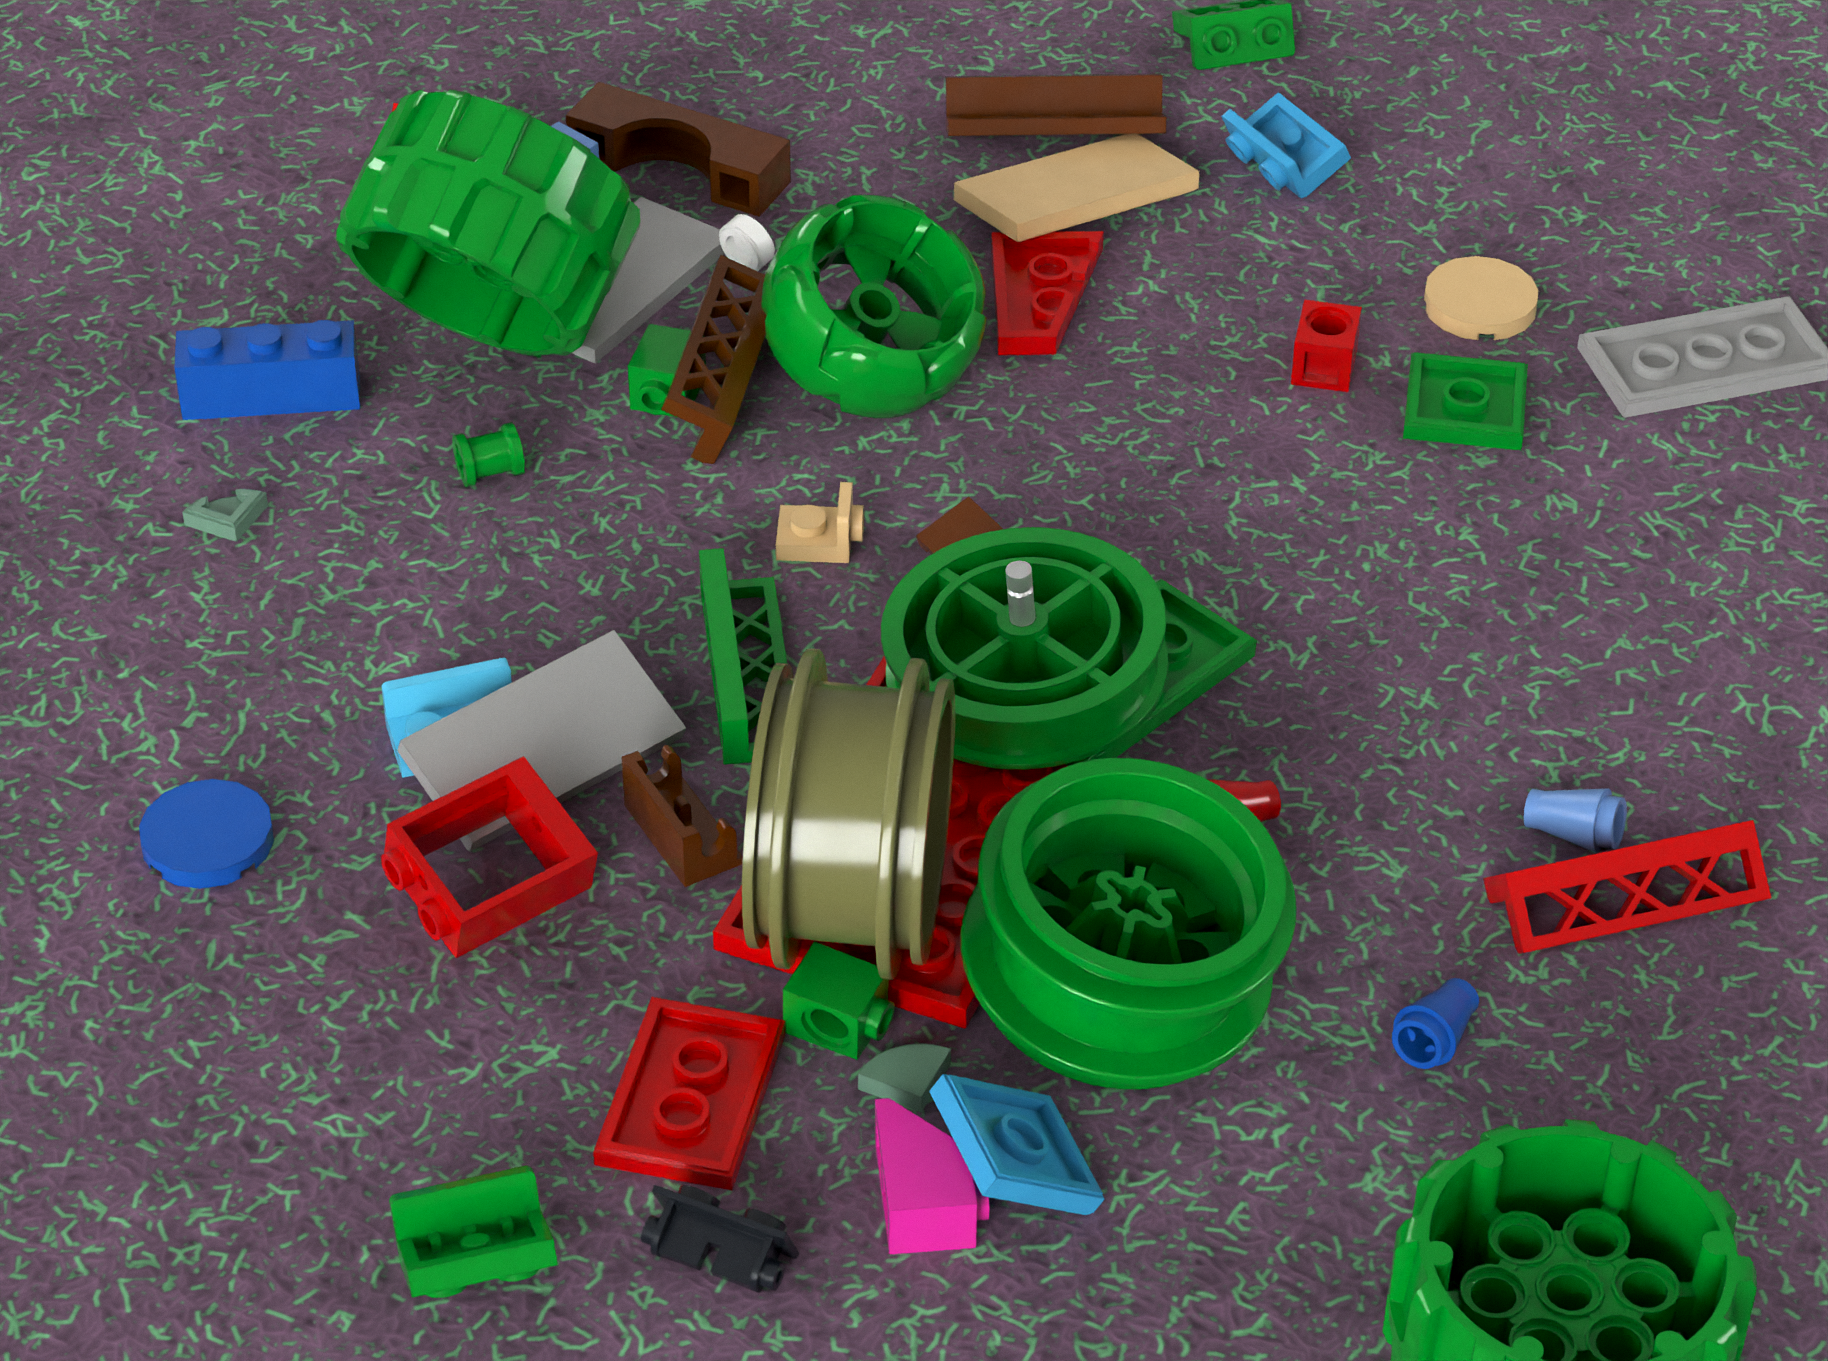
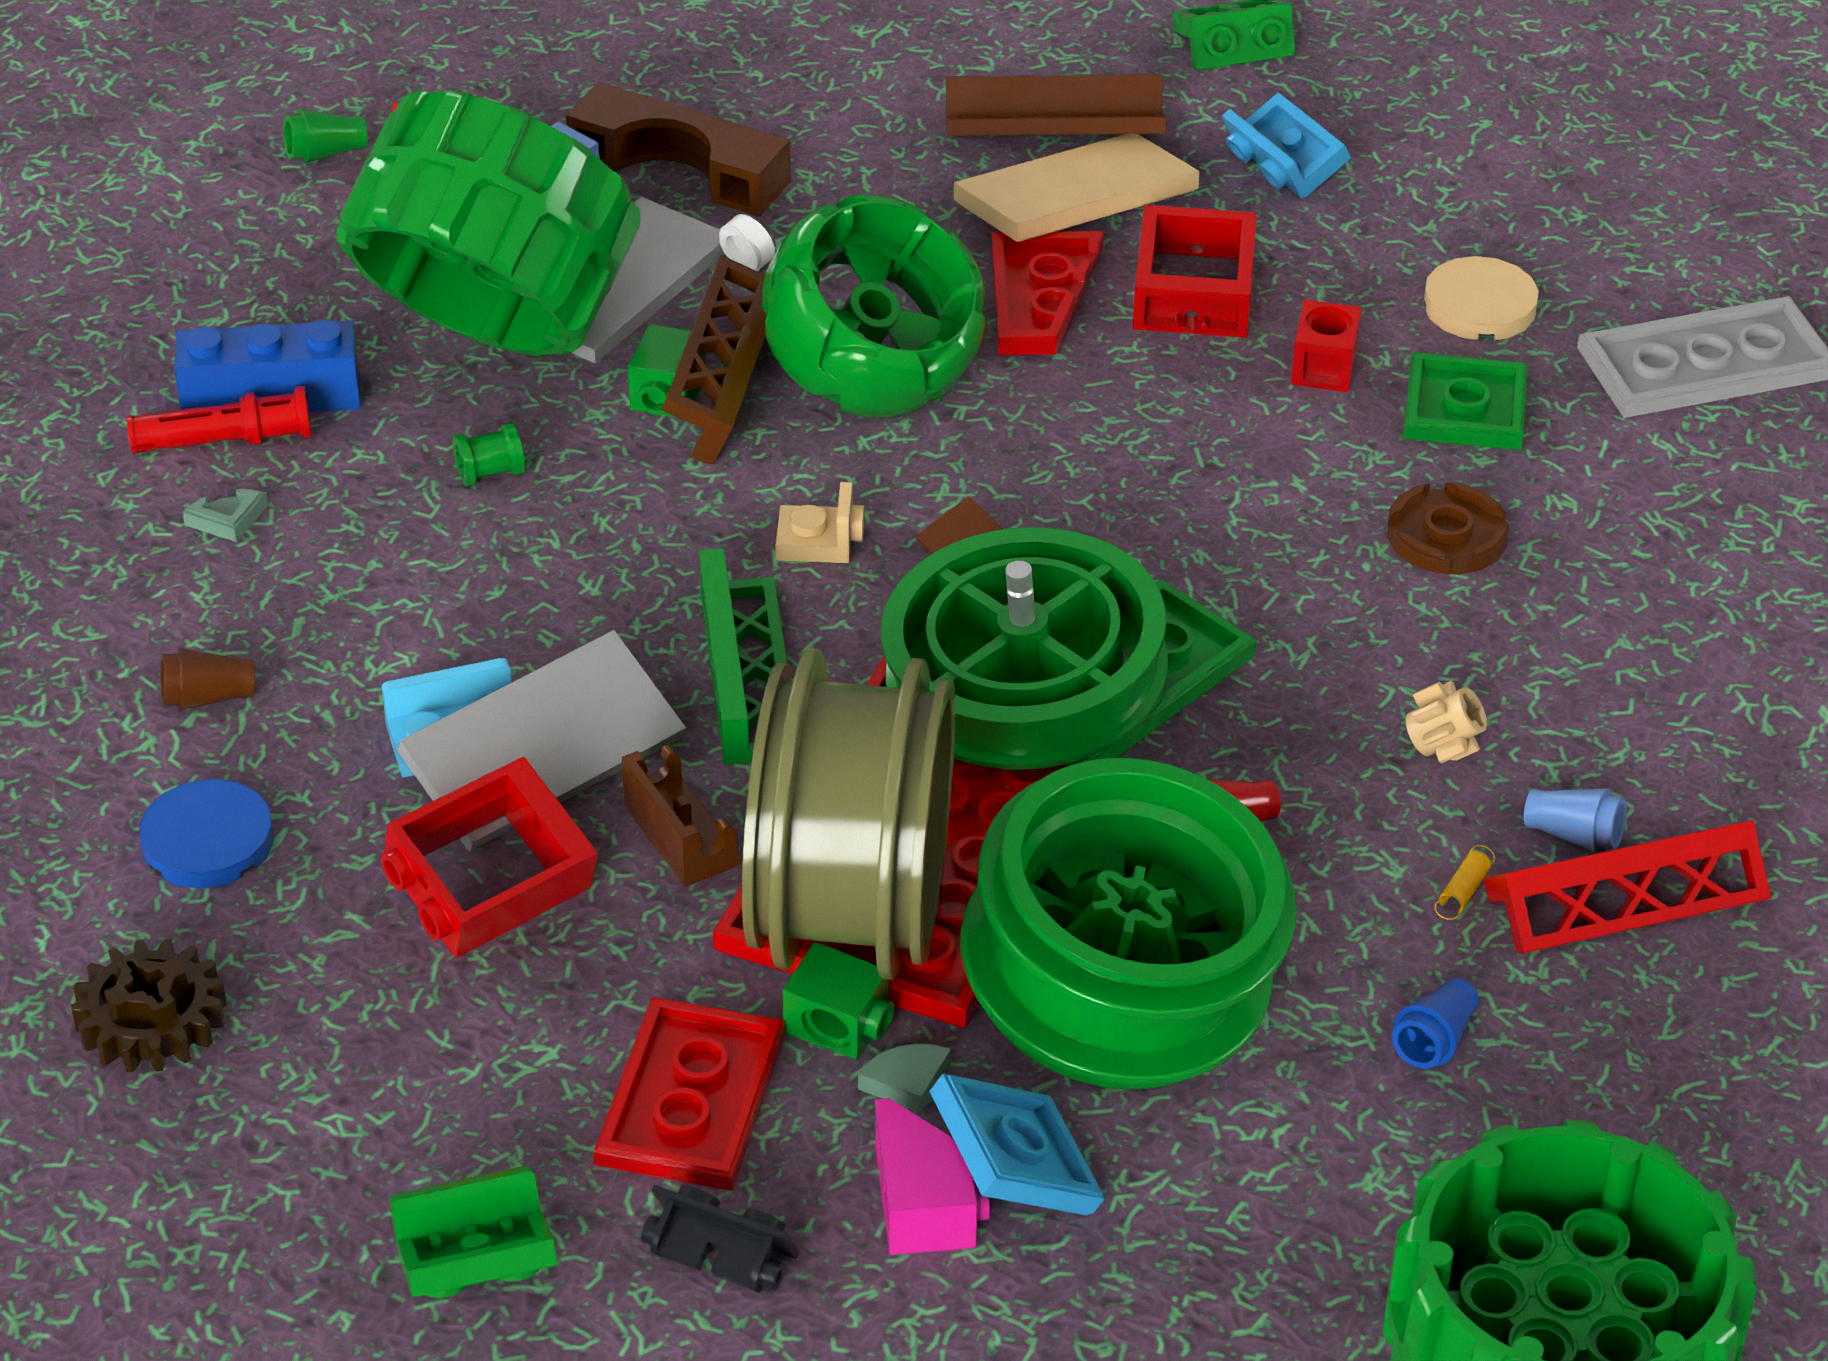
none -> dark brown gear [71,939,227,1072]
none -> red pin [127,385,312,454]
none -> reddish brown cone [160,647,255,711]
none -> green cone [283,109,367,164]
none -> red window [1133,205,1257,338]
none -> reddish brown tile [1387,483,1509,575]
none -> tan gear [1406,681,1487,763]
none -> yellow piece [1434,845,1495,920]

